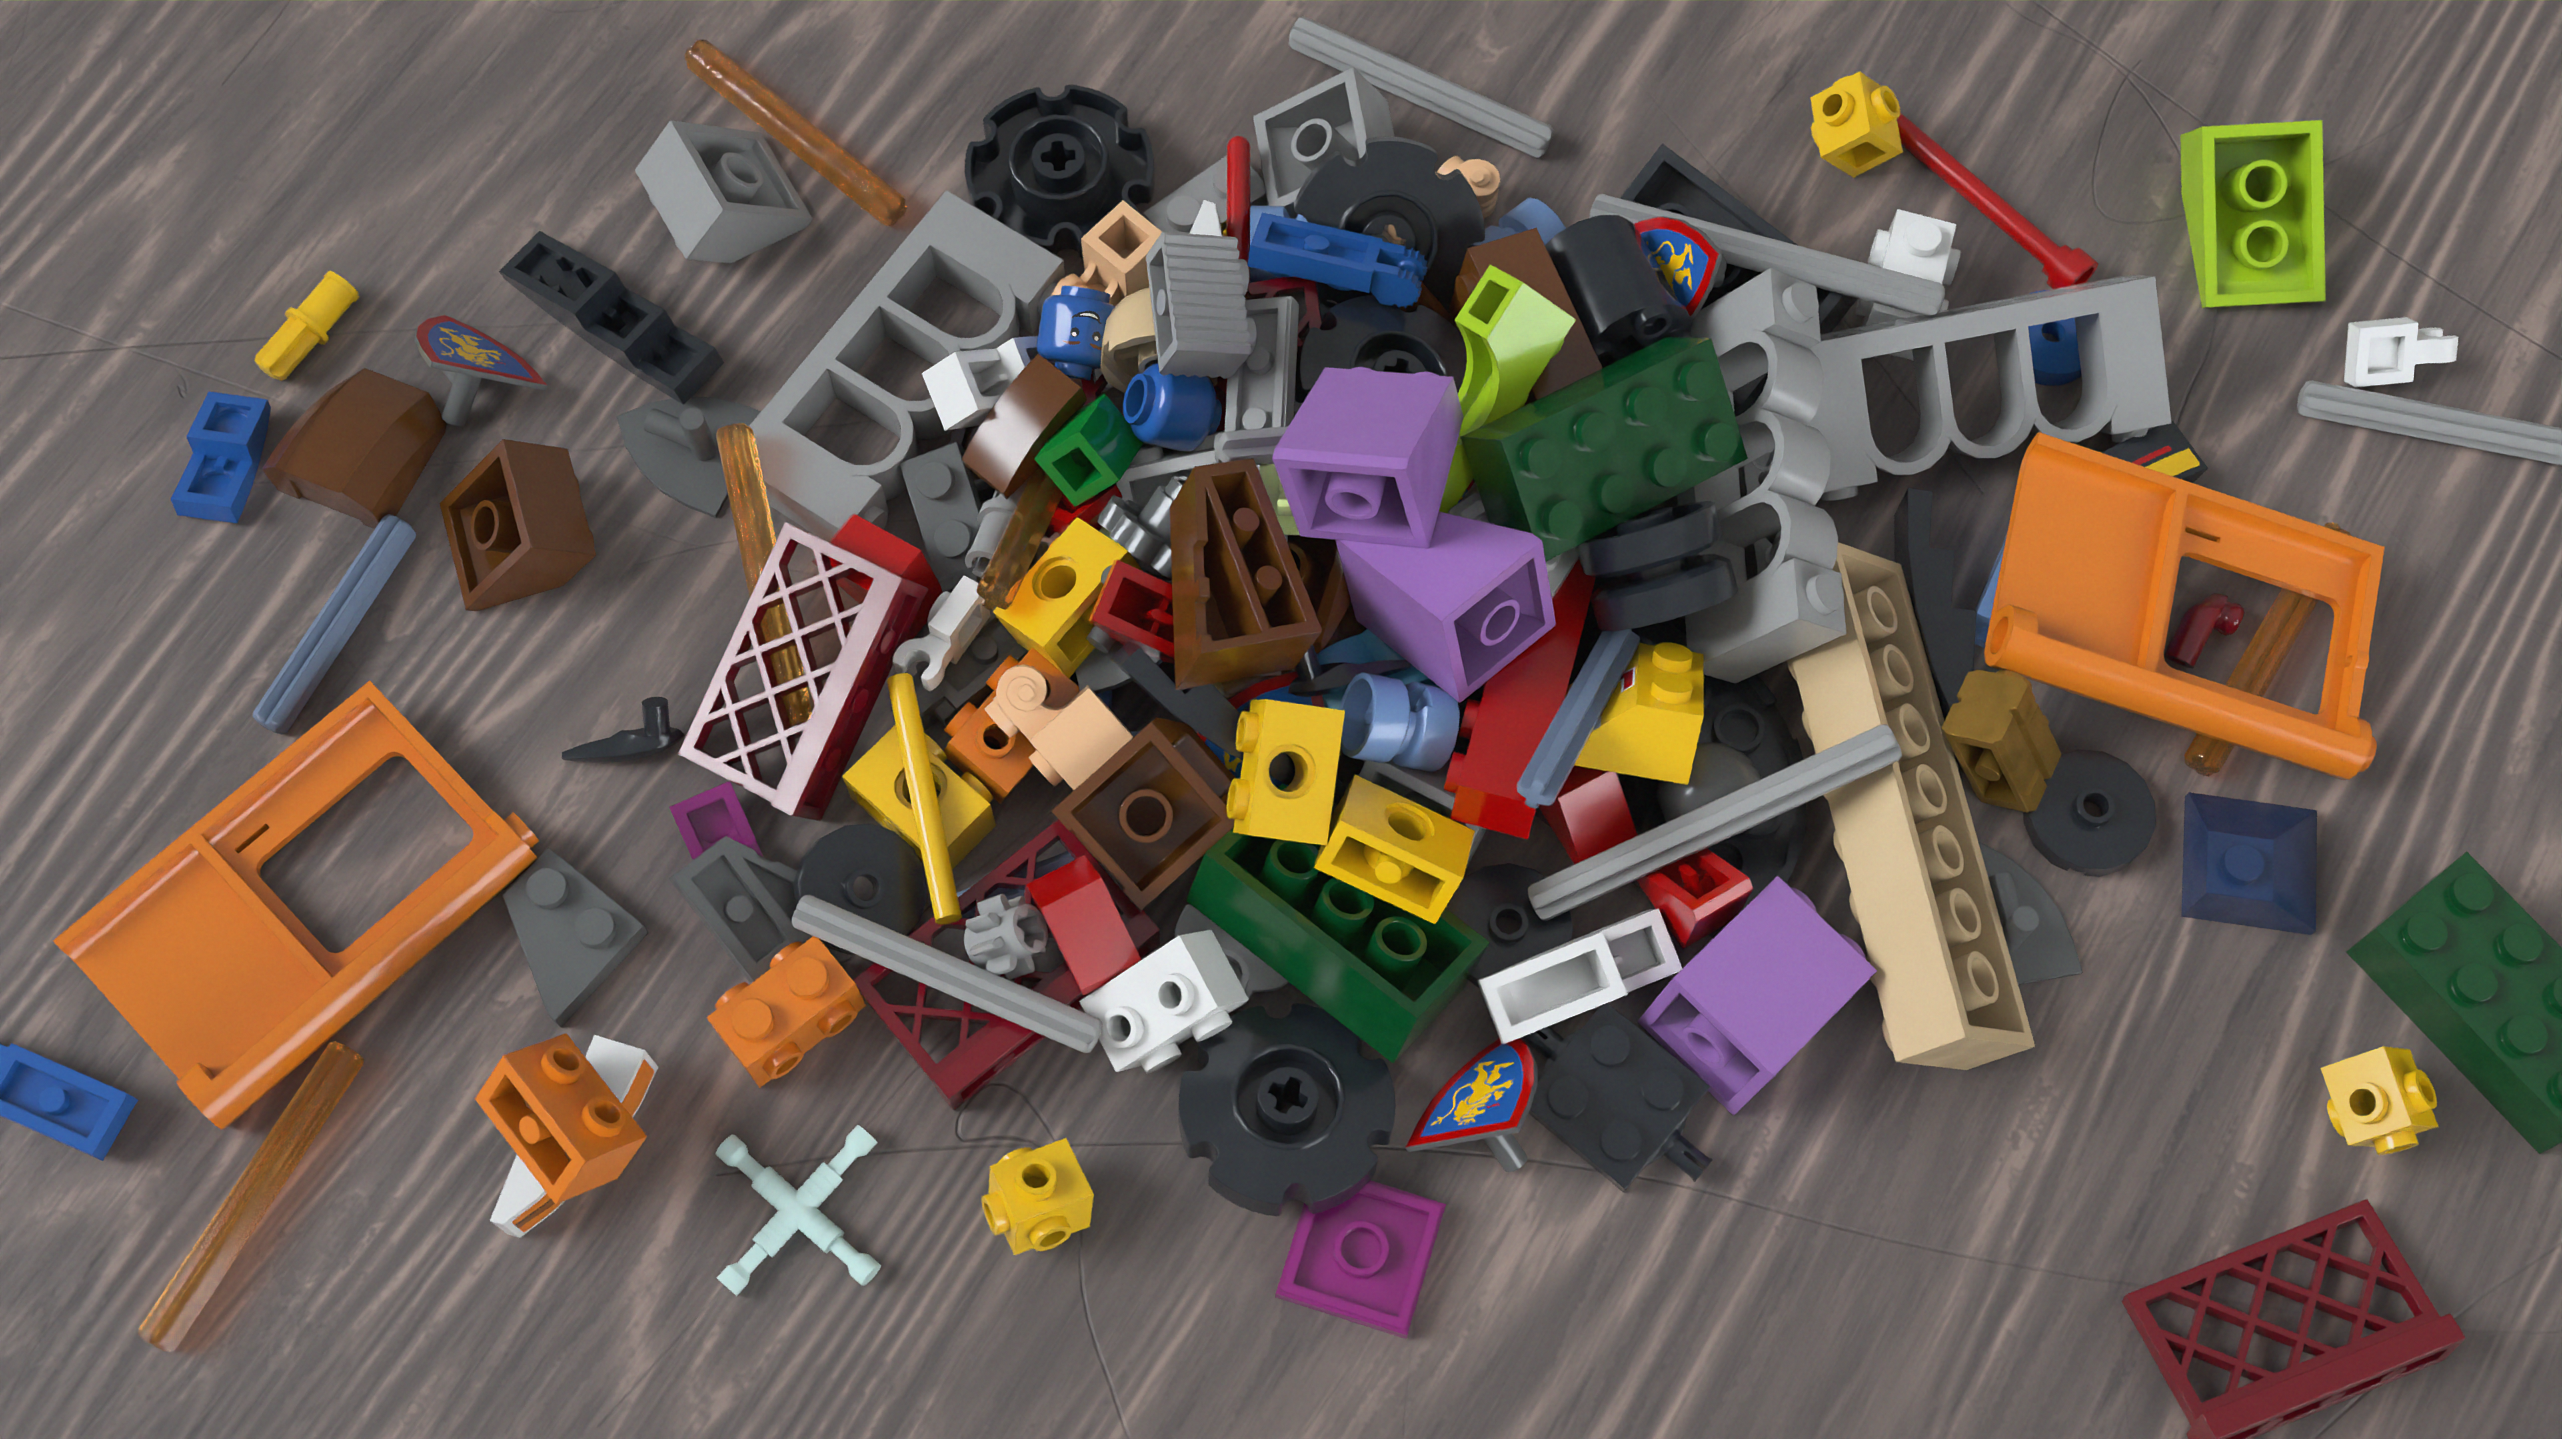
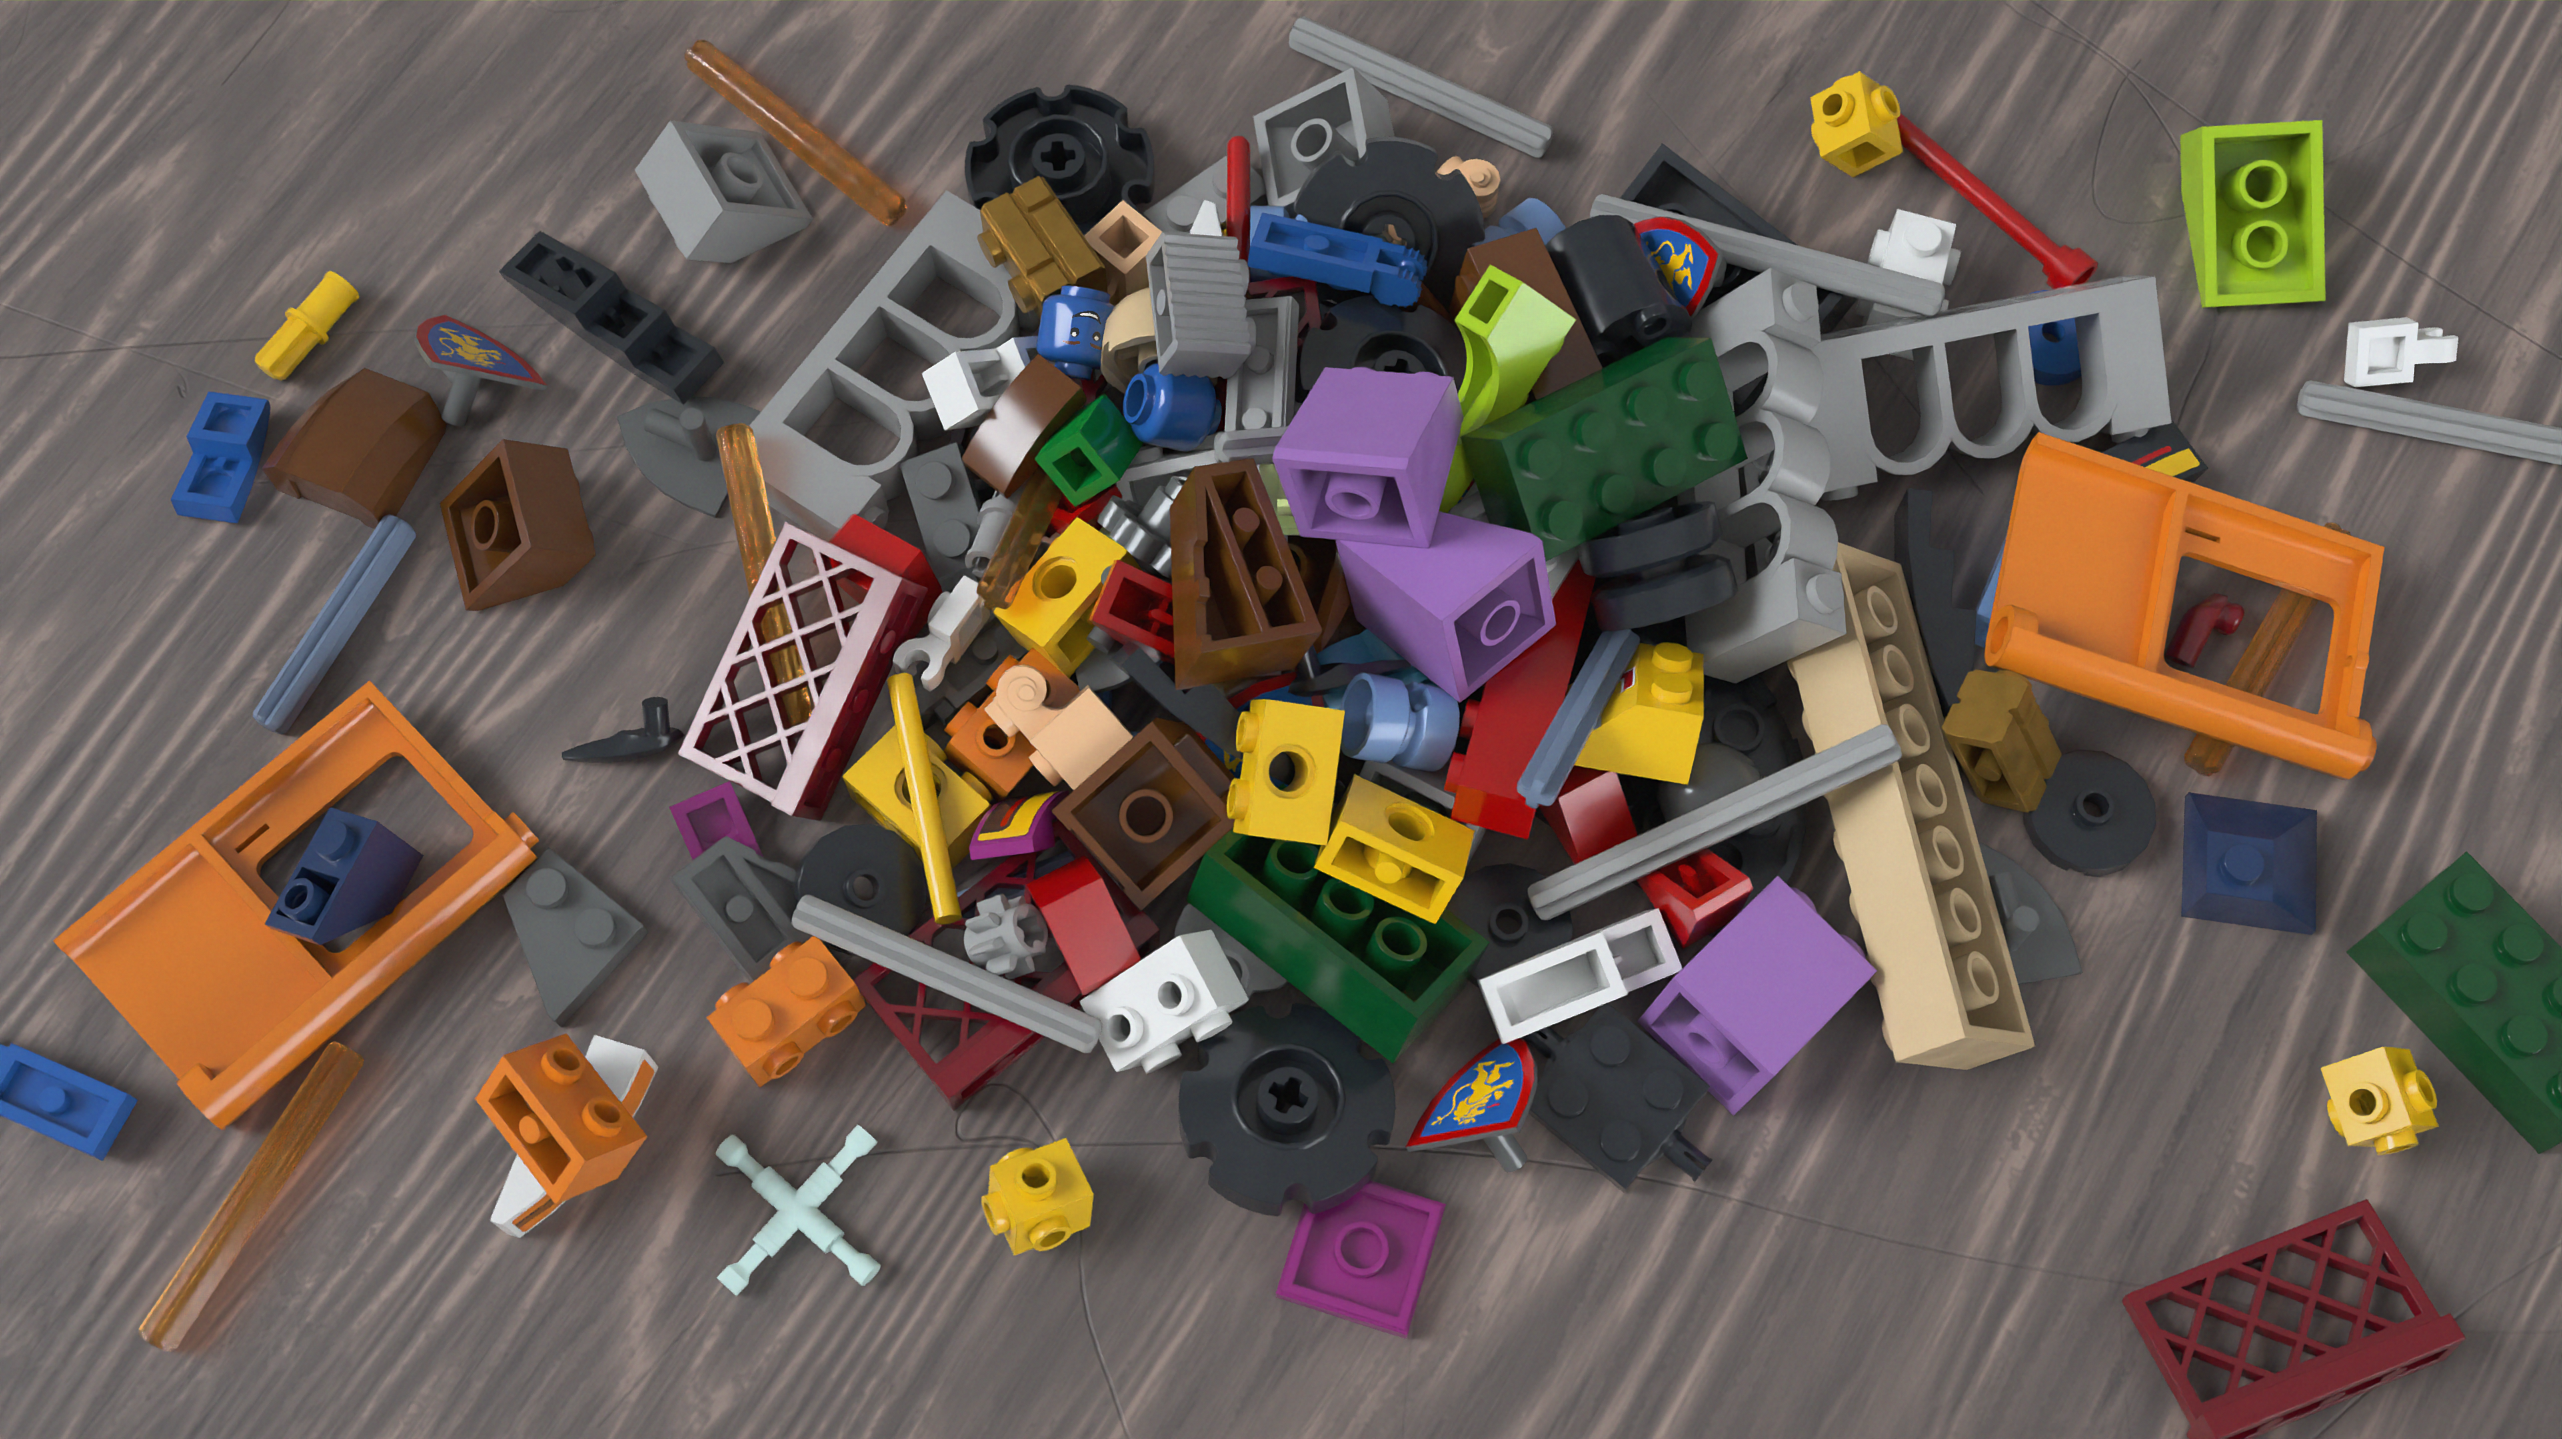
none -> dark blue slope [265,807,424,945]
none -> slope [969,790,1069,860]
none -> pearl gold brick [977,176,1108,320]

